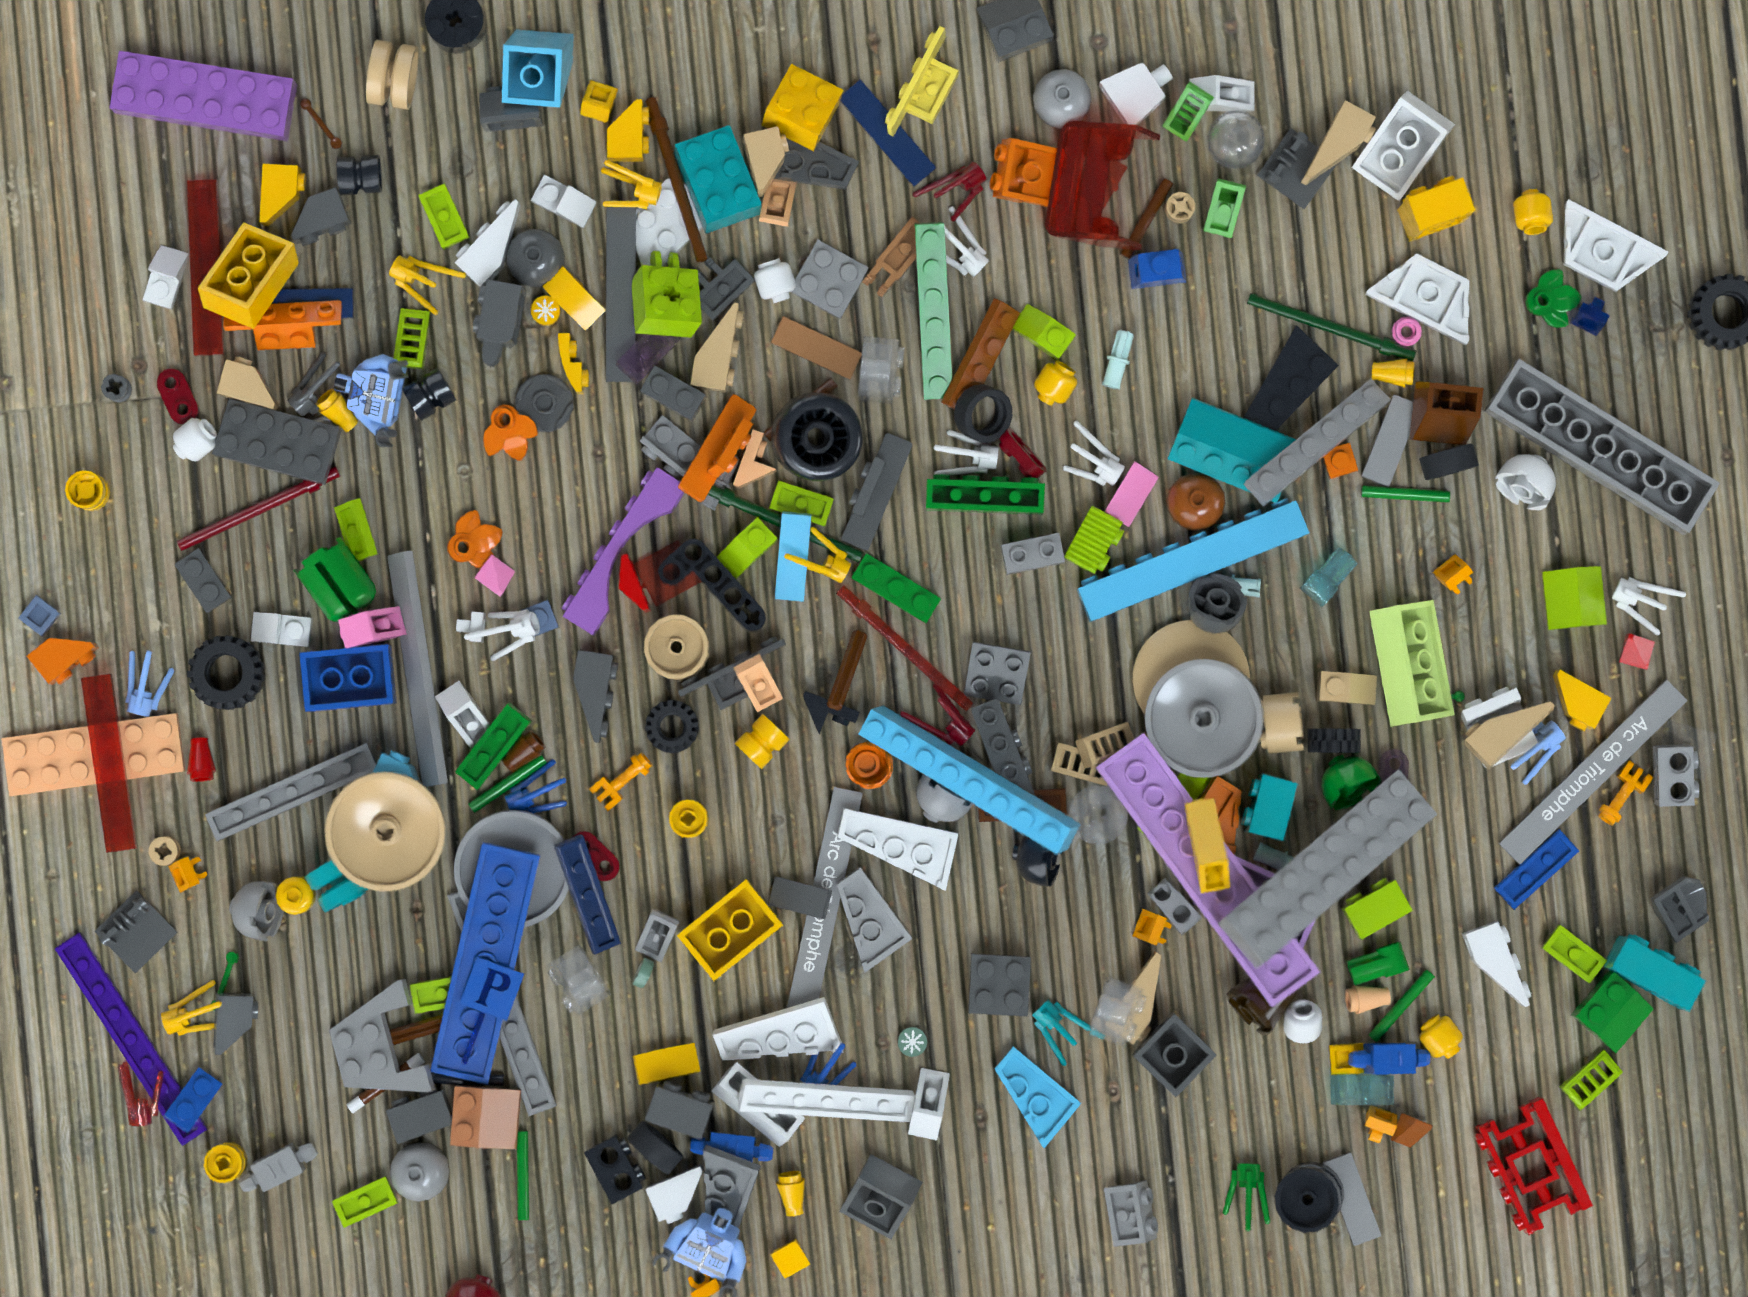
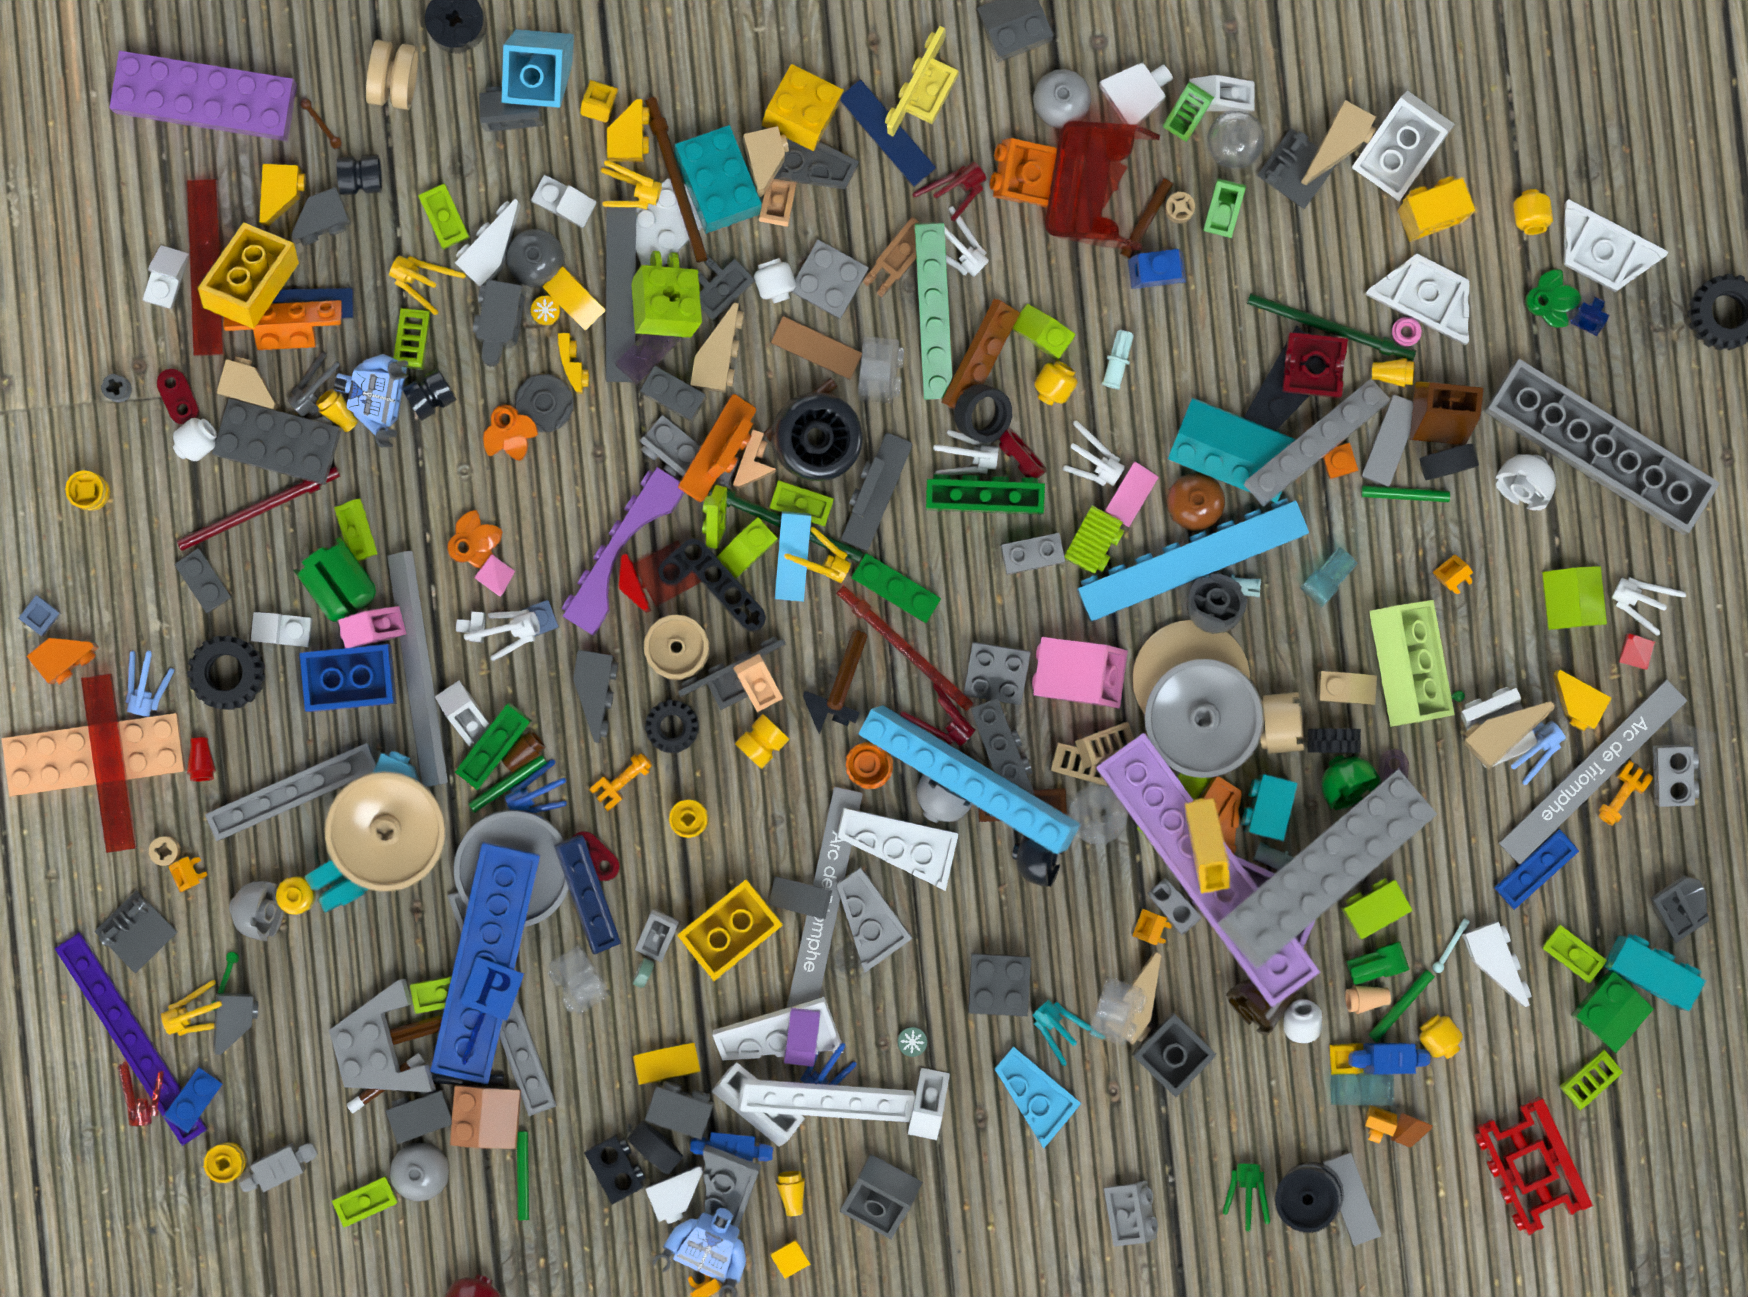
none -> lime plate [702,485,727,549]
none -> medium lavender slope [784,1008,820,1067]
none -> bright pink slope [1032,637,1128,708]
none -> dark red brick [1282,332,1348,398]
none -> light aqua hinge [1432,918,1470,973]

